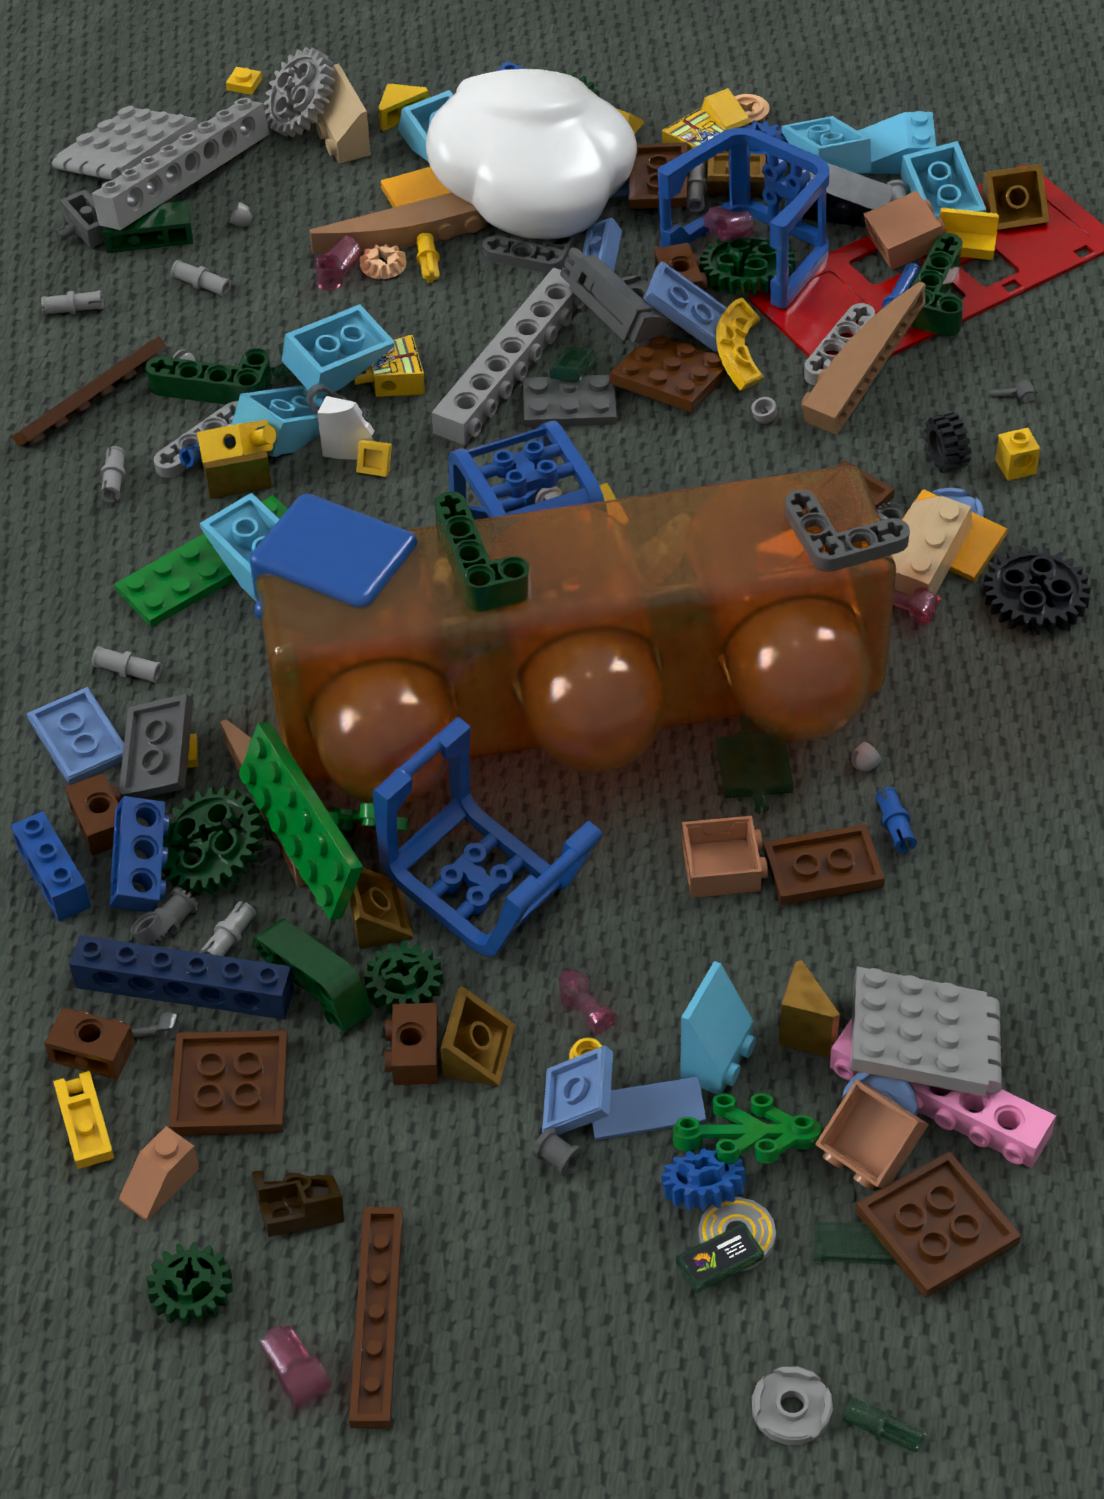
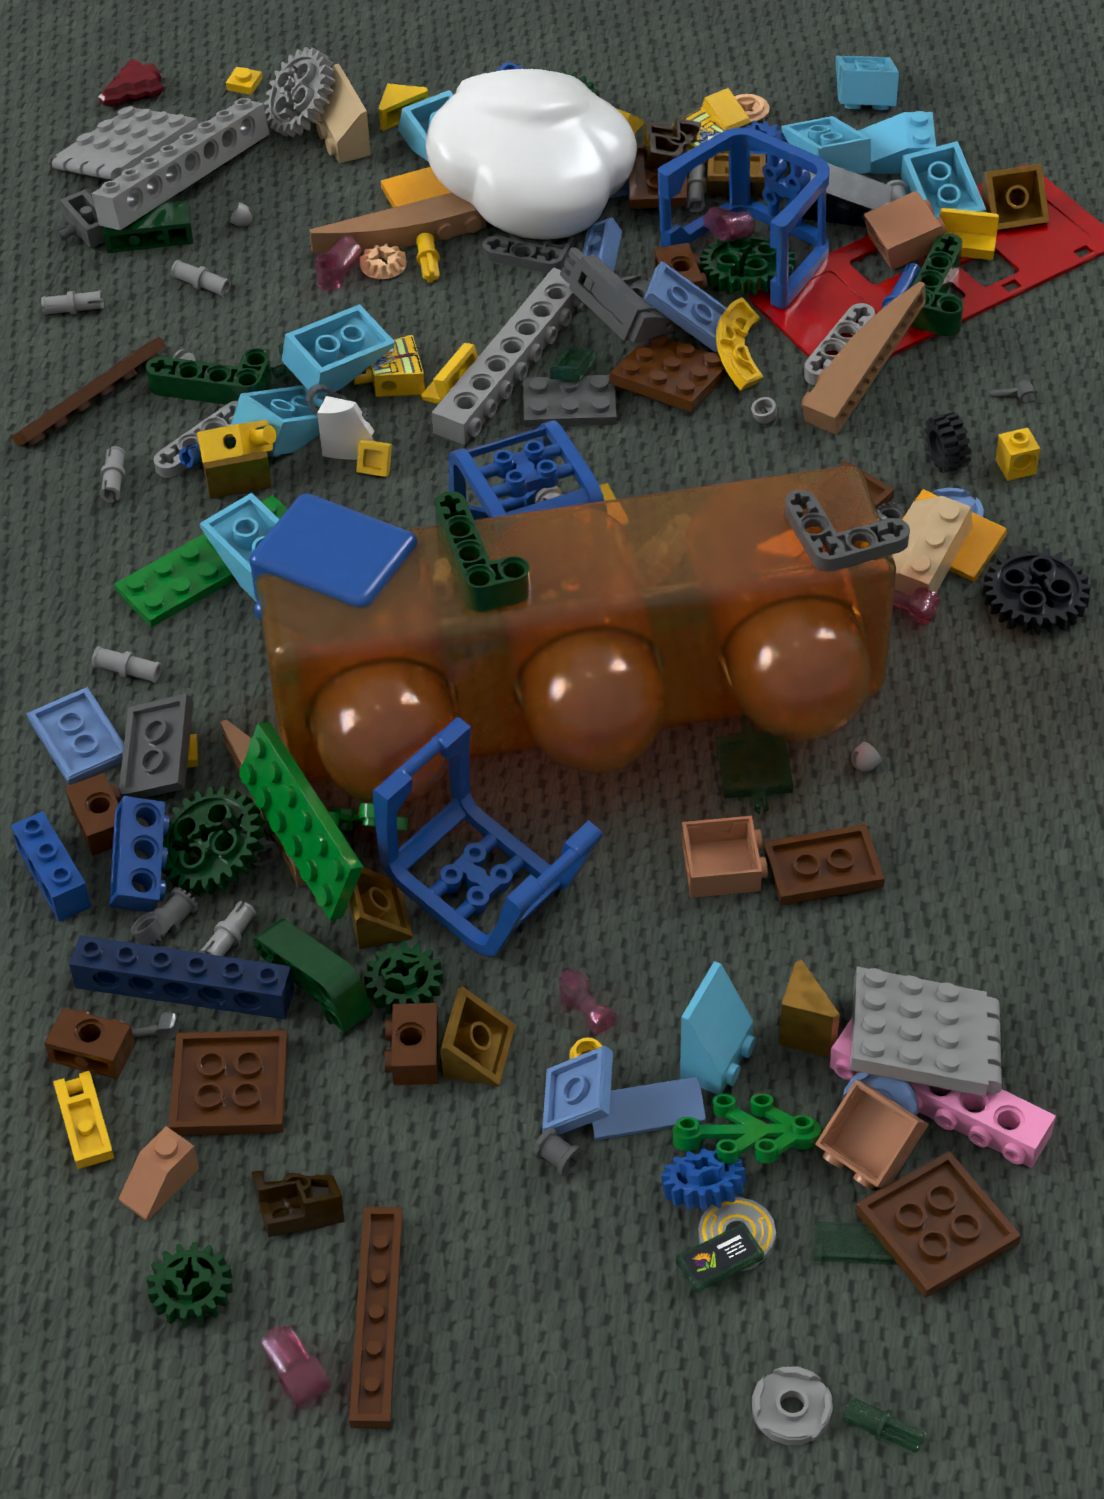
blue pin [875,787,917,853] -> none
none -> dark red rock [98,59,164,107]
none -> yellow panel [421,343,478,404]
none -> dark brown slope [643,118,701,169]
none -> medium azure slope [835,56,899,110]

